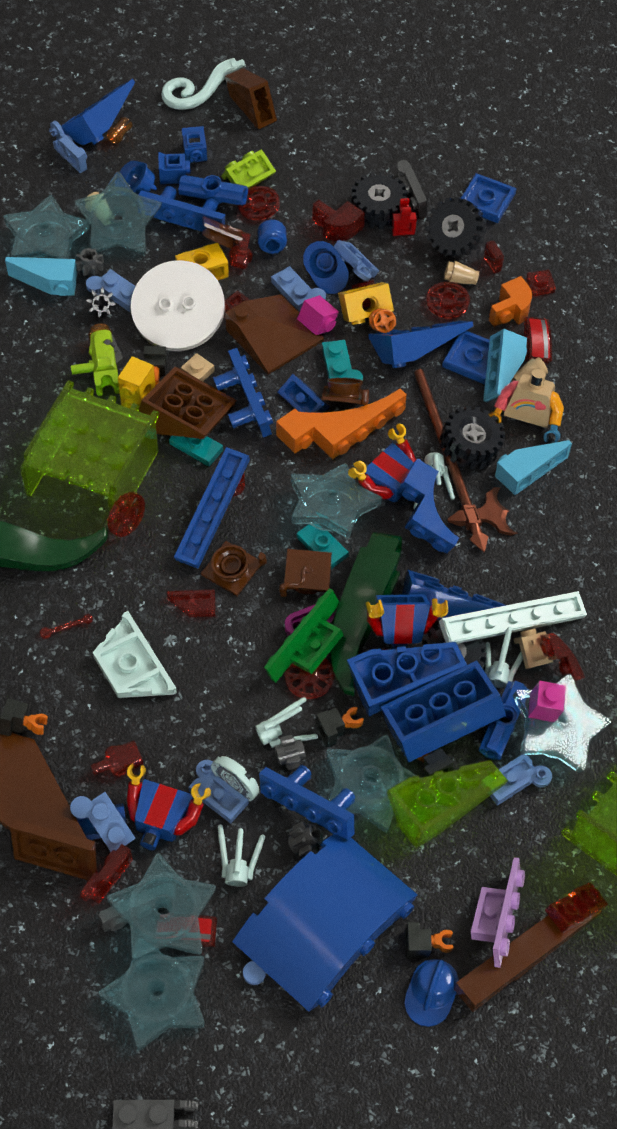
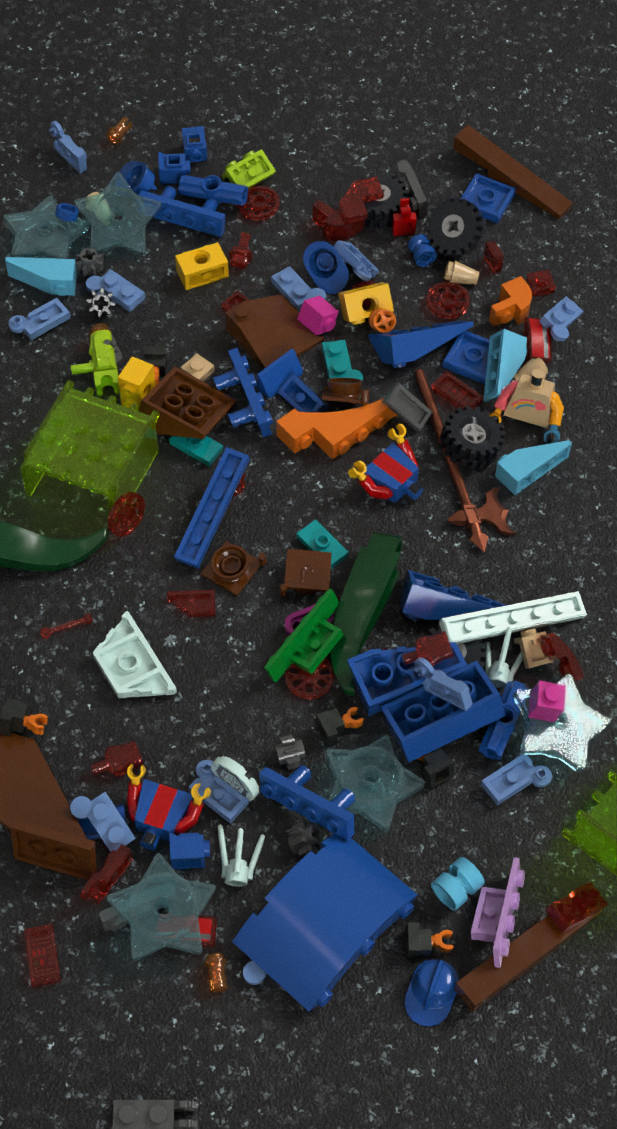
blue wedge [61,79,135,145] -> none
clear light blue plate [99,938,205,1050] -> none
white plate [131,260,225,351] -> none
light aqua plant [161,58,246,110] -> none
reddish brown hat [201,216,243,249] -> none
reddish brown slope [225,68,277,129] -> none
light aqua plant [255,697,318,748] -> none
blue head [257,219,287,254] -> none
clear light blue plate [291,463,382,538] -> none
torso [366,594,448,649] -> none
clear neon green wedge [387,760,508,848] -> none
blue arch [397,458,459,554] -> none
light aqua plant [414,452,455,509] -> none
none -> medium blue hinge [9,298,70,340]
none -> clear red tile [24,924,61,988]
none -> blue tile [55,203,79,222]
none -> blue window [169,832,210,870]
none -> clear orange pin [204,953,228,992]
none -> blue slope [257,349,303,399]
none -> clear red tile [340,177,383,223]
none -> dark grey tile [382,382,432,431]
none -> clear red piece [402,631,454,666]
none -> blue wheel [408,234,437,267]
none -> medium blue hinge [414,657,473,711]
none -> clear red tile [431,371,483,410]
none -> medium azure wheel [431,857,485,911]
none -> reddish brown slope [453,125,573,219]
none -> medium blue hinge [539,296,584,341]

